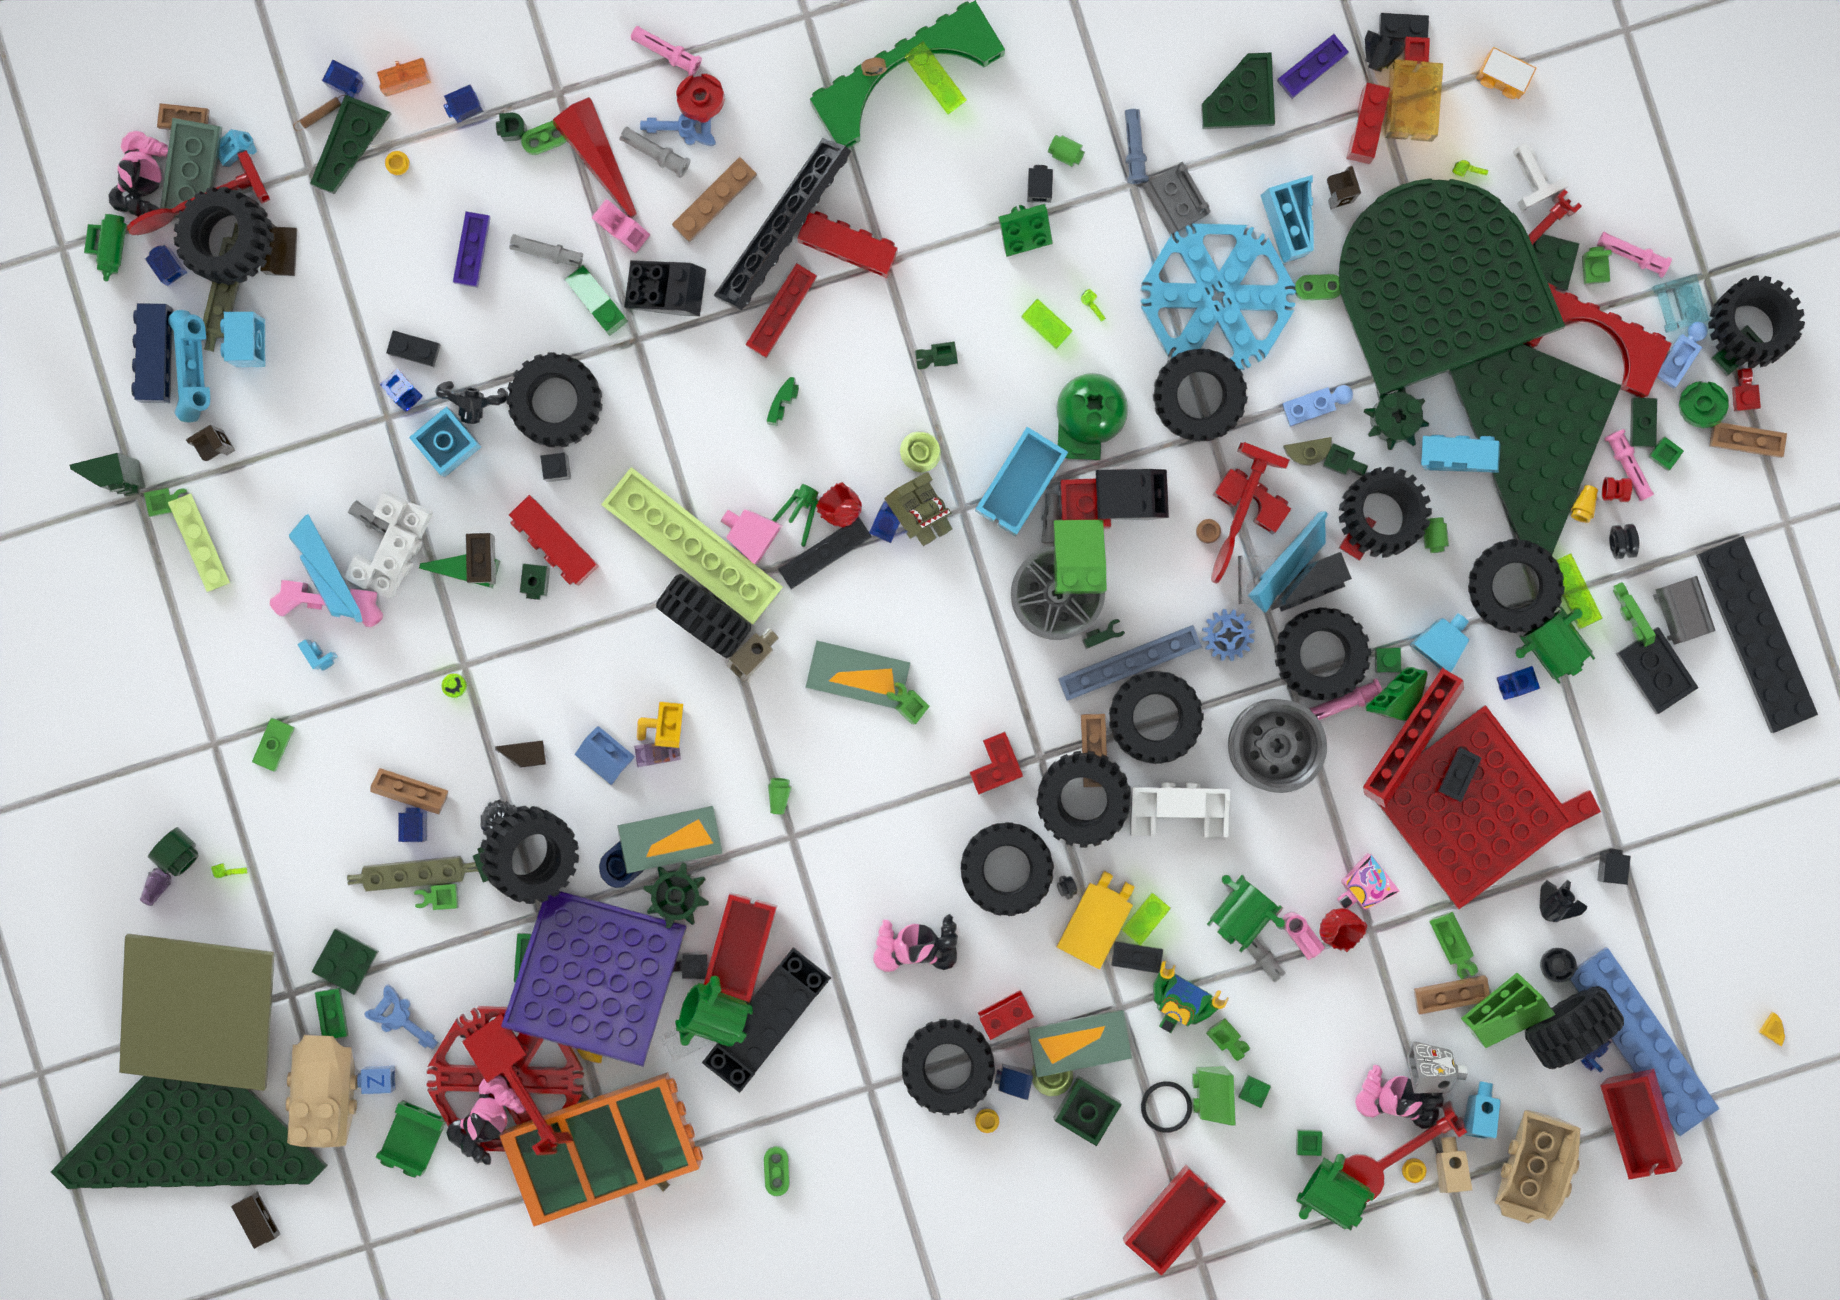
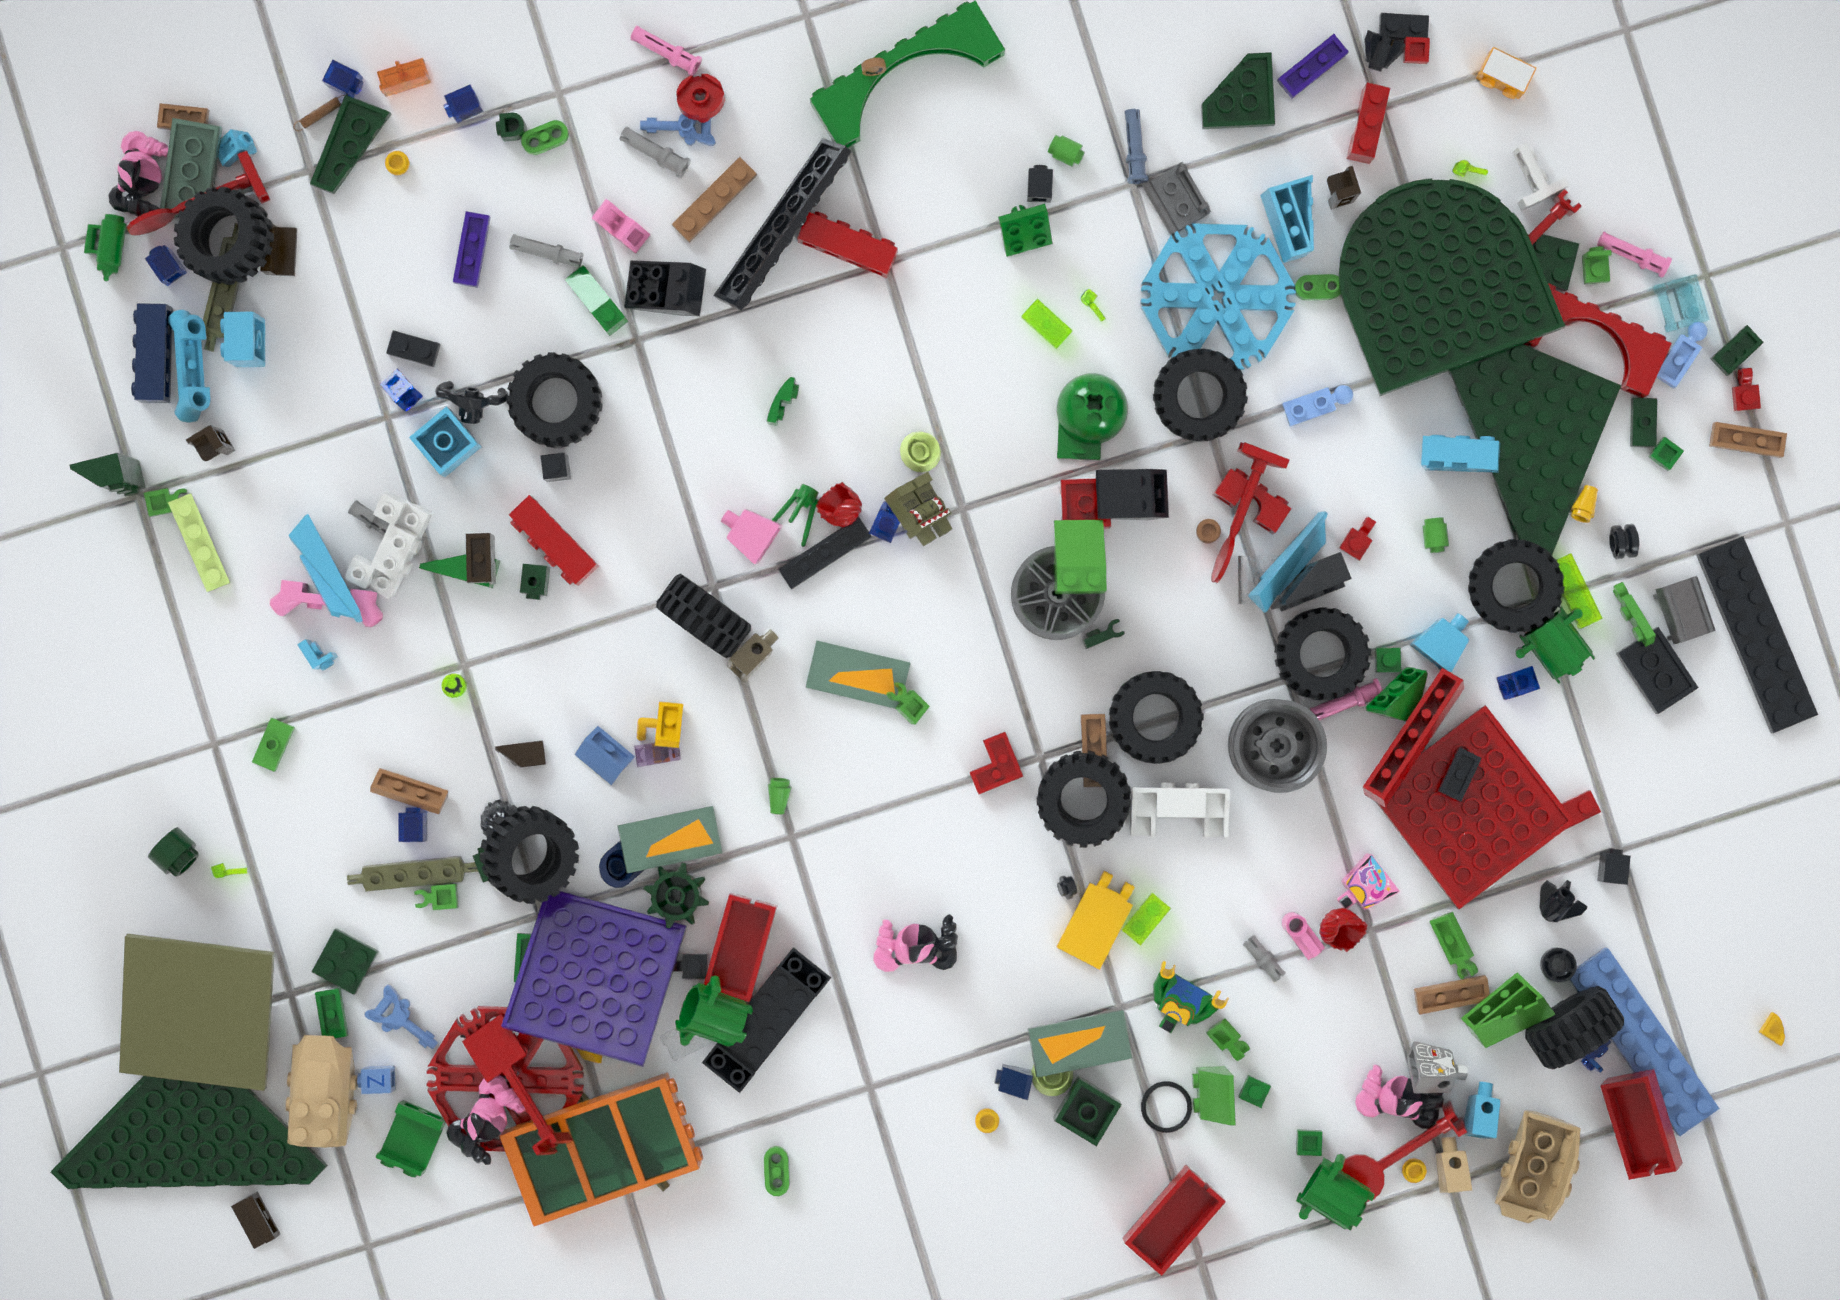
clear purple cone [140,868,171,906] -> none
red wedge [553,97,637,219] -> none
yellowish green plate [601,467,783,625] -> none
red plate [745,263,817,359] -> none
black tyre [902,1019,995,1116] -> none
clear neon green plate [904,41,967,115] -> none
dark green plate [915,341,958,370] -> none
black tyre [960,822,1054,916] -> none
medium azure piece [975,427,1068,537] -> none
red panel [978,990,1034,1040] -> none
light grey pin [1041,493,1061,543] -> none
sand blue plate [1058,625,1202,701] -> none
black plate [1111,941,1163,973] -> none
medium blue gear [1201,609,1255,661] -> none
green container [1207,875,1286,953] -> none
olive plate [1283,437,1332,466] -> none
dark green plate [1323,443,1368,476] -> none
black tyre [1339,467,1432,558] -> none
dark green brick [1364,387,1429,450] -> none
clear yellow piece [1385,59,1443,142] -> none
red wheel [1602,477,1632,503] -> none
bright pink pin [1604,428,1654,501] -> none
green tile [1678,381,1729,428] -> none
black tyre [1708,275,1805,368] -> none

